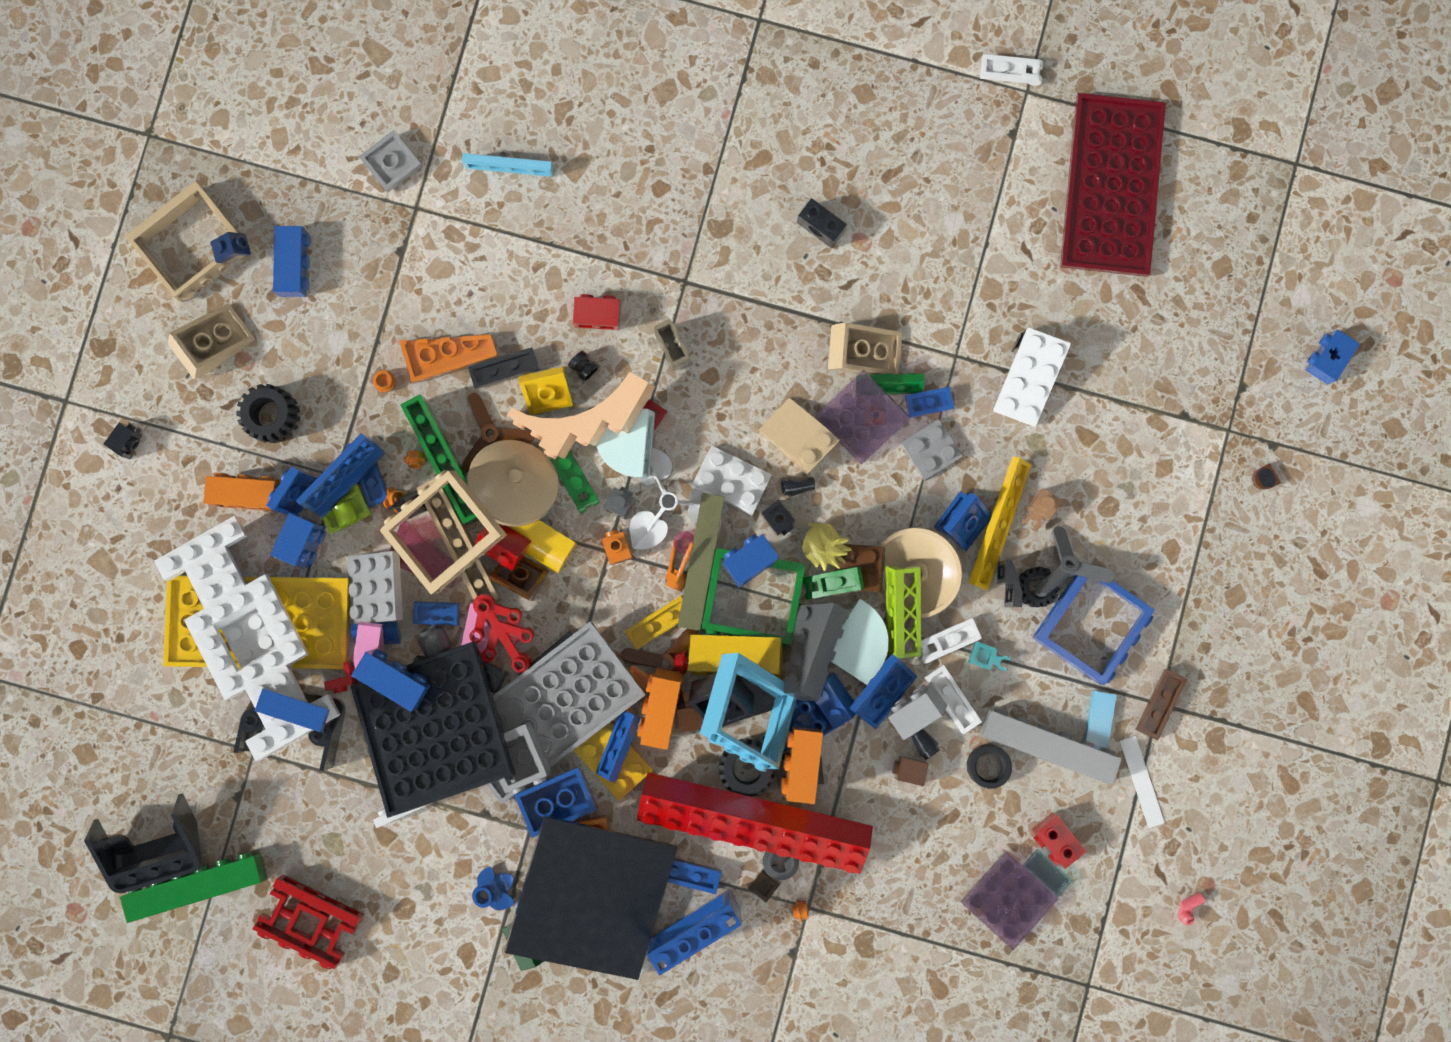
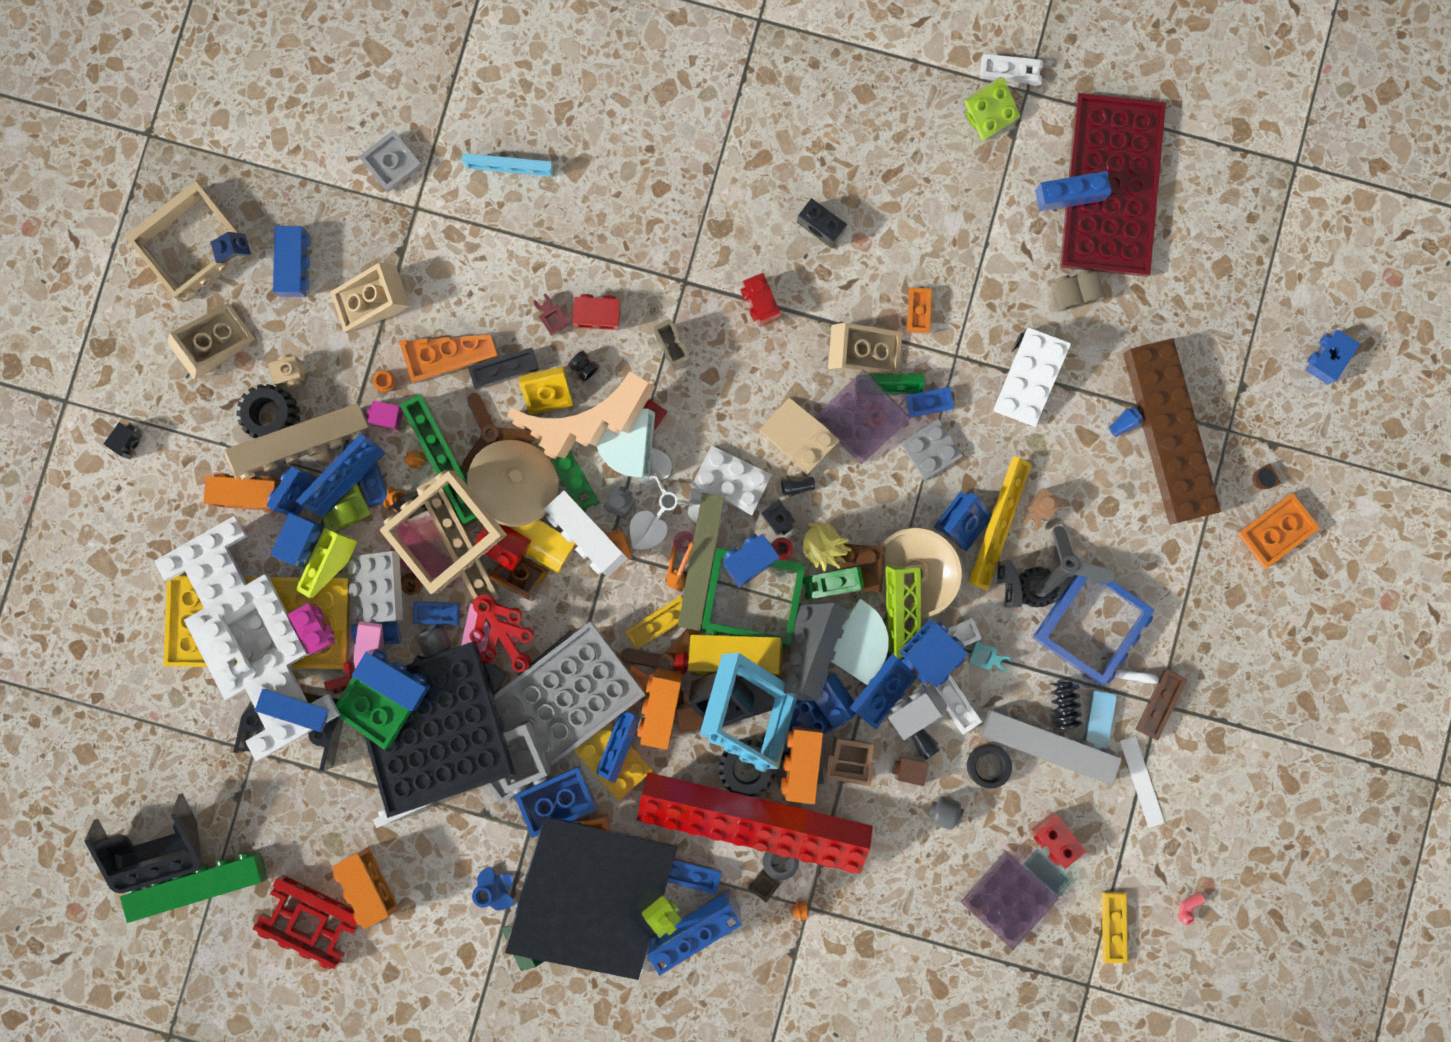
none -> white plate [198,614,252,682]
none -> tan brick [225,403,368,480]
none -> tan brick [268,354,307,388]
none -> dark pink brick [288,603,337,655]
none -> neon yellow slope [296,527,358,598]
none -> tan slope [330,263,410,333]
none -> orange brick [332,846,399,930]
none -> green plate [336,677,411,750]
none -> dark pink brick [366,401,403,431]
none -> reddish brown plate [401,573,423,595]
none -> dark red plate [534,293,570,336]
none -> white brick [544,491,628,577]
none -> lime brick [641,896,682,938]
none -> red brick [740,273,781,327]
none -> red cone [771,537,793,560]
none -> medium nougat plate [824,736,874,787]
none -> blue brick [898,619,968,687]
none -> orange plate [906,287,932,334]
none -> dark grey head [928,796,964,830]
none -> lime plate [964,77,1021,140]
none -> blue brick [1035,171,1111,212]
none -> black piece [1050,682,1083,729]
none -> dark tan brick [1051,270,1105,311]
none -> yellow tile [1102,892,1128,963]
none -> blue cone [1108,406,1144,437]
none -> white piece [1114,669,1159,684]
none -> reddish brown brick [1123,338,1221,525]
none -> orange plate [1237,492,1320,569]

